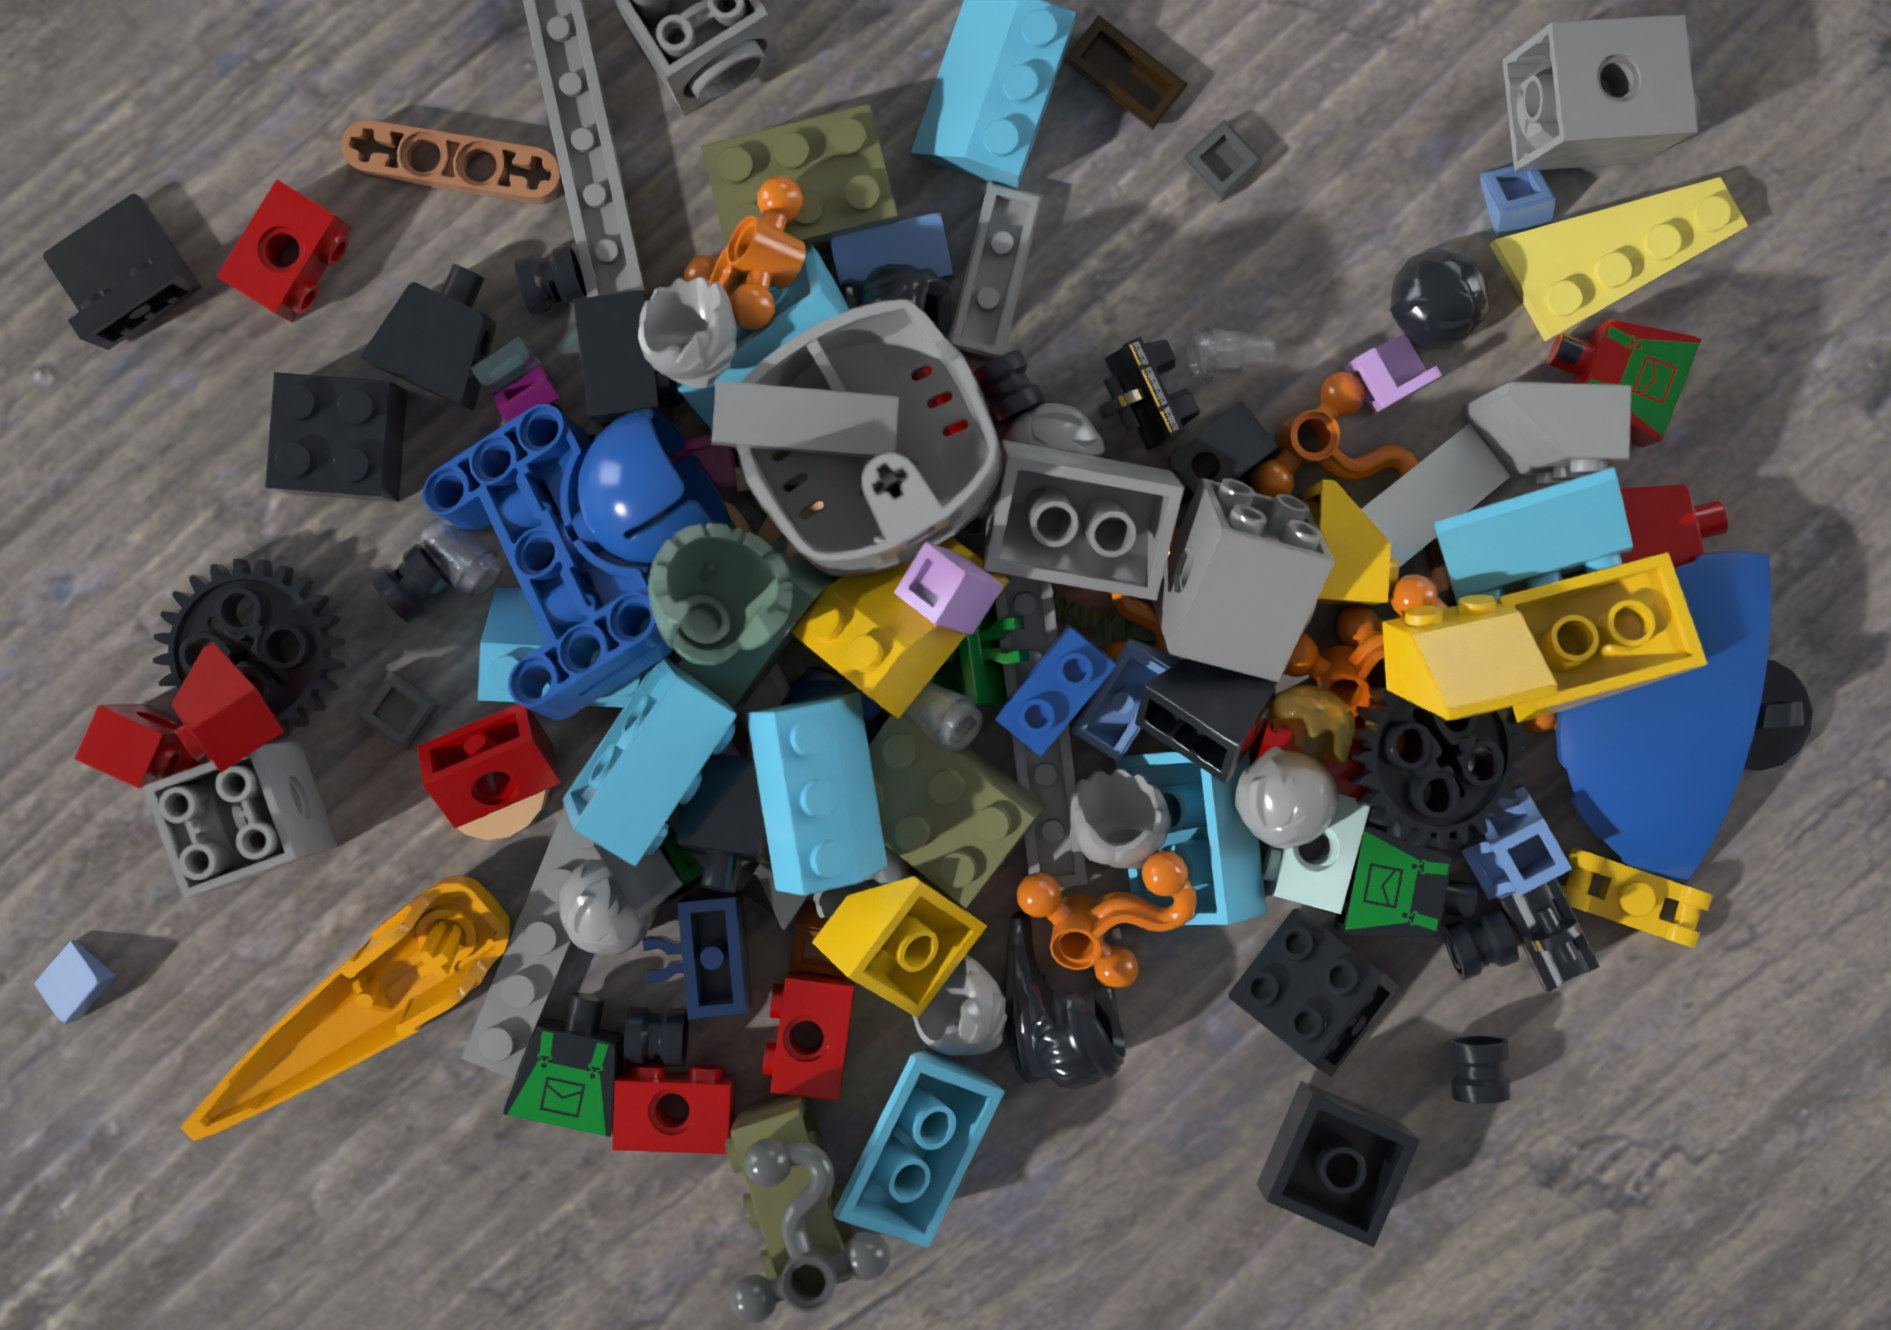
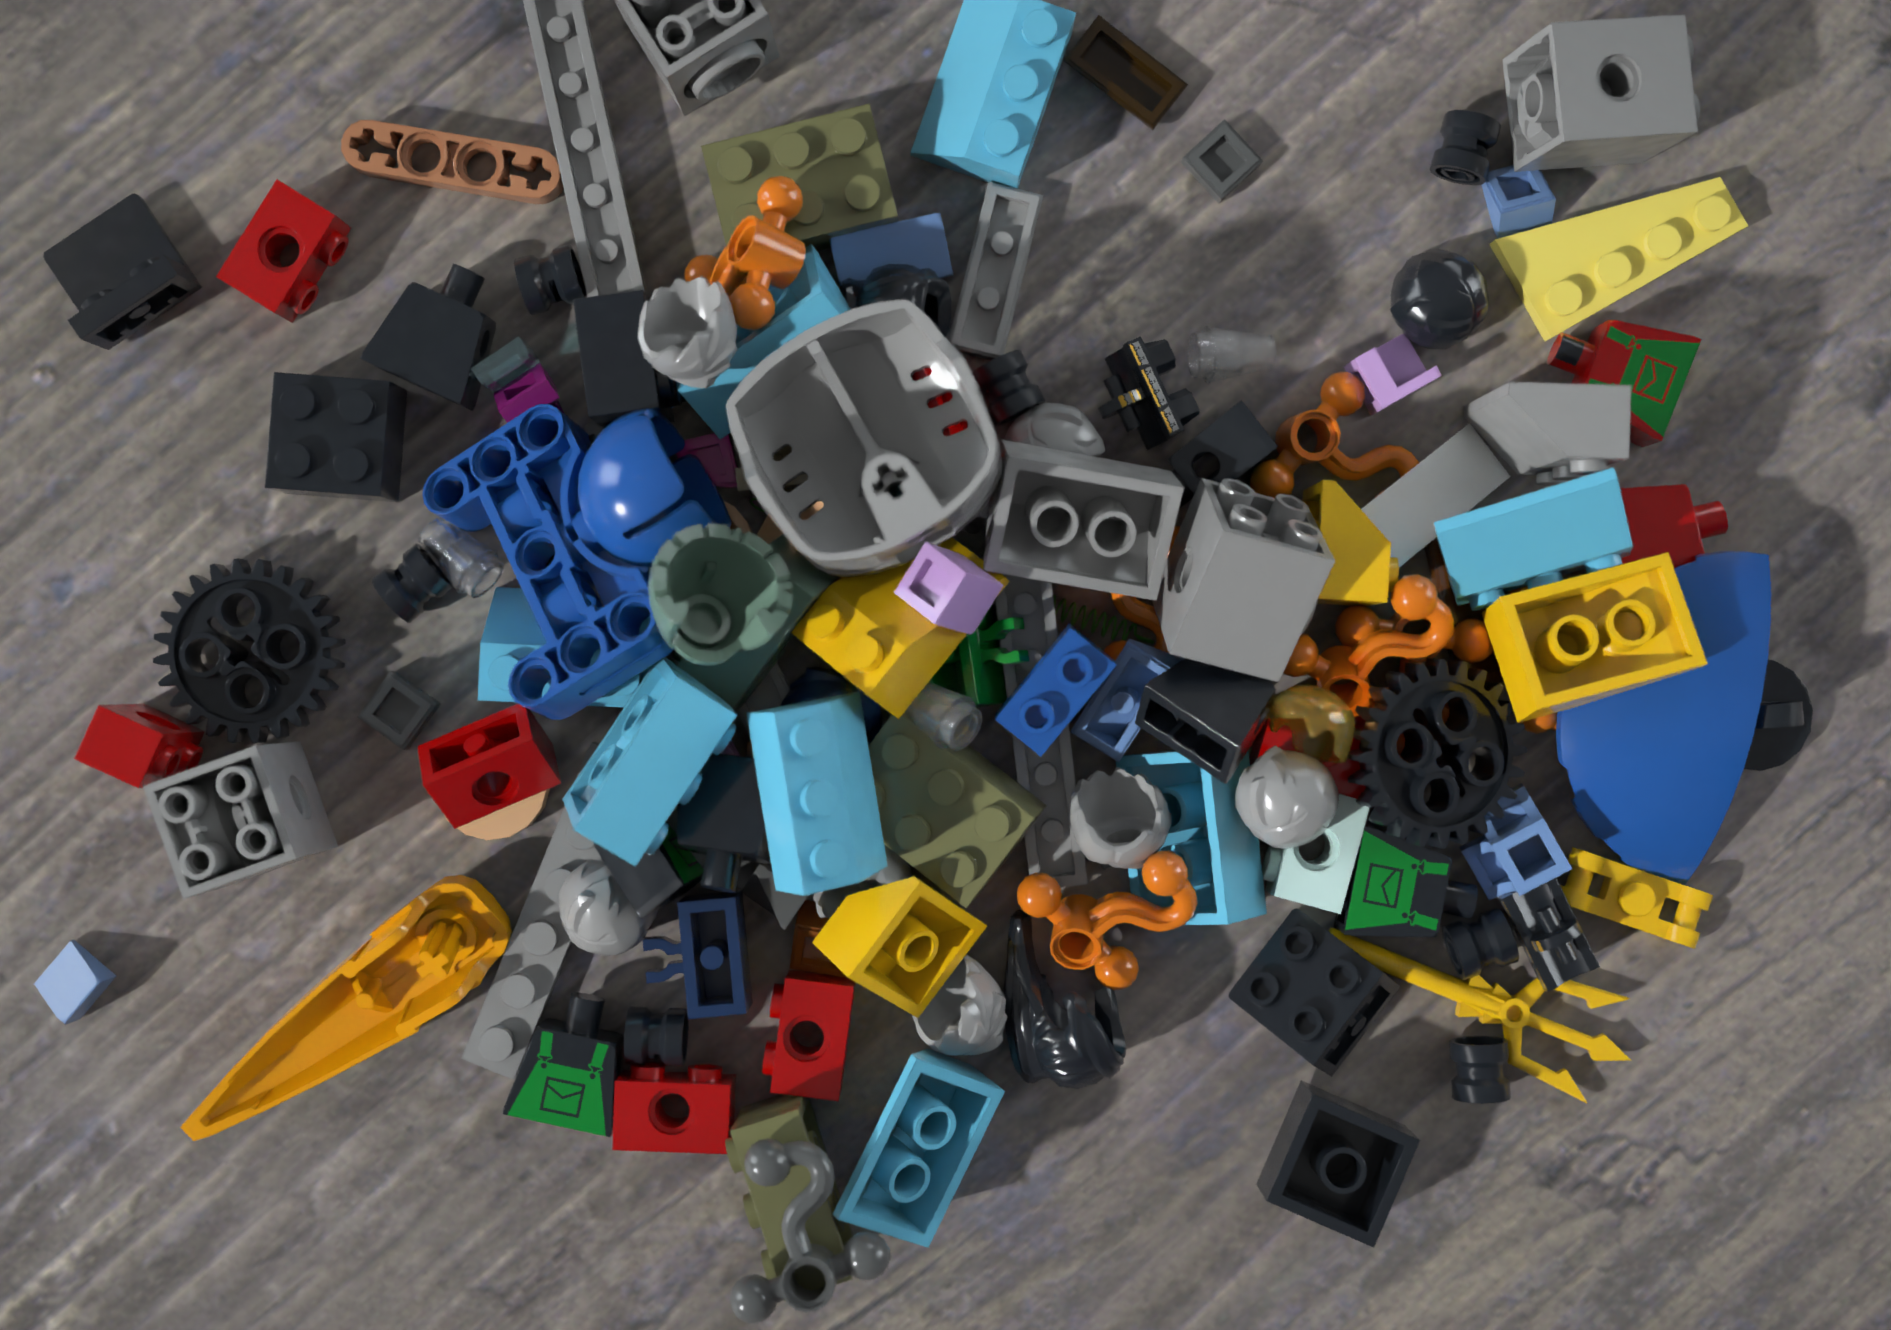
red slope [171,642,284,773] -> none
light grey tile [711,381,899,458] -> none
yellow slope [1382,594,1557,720] -> none
none -> yellow piece [1328,927,1631,1104]
none -> black wheel [1430,110,1501,185]

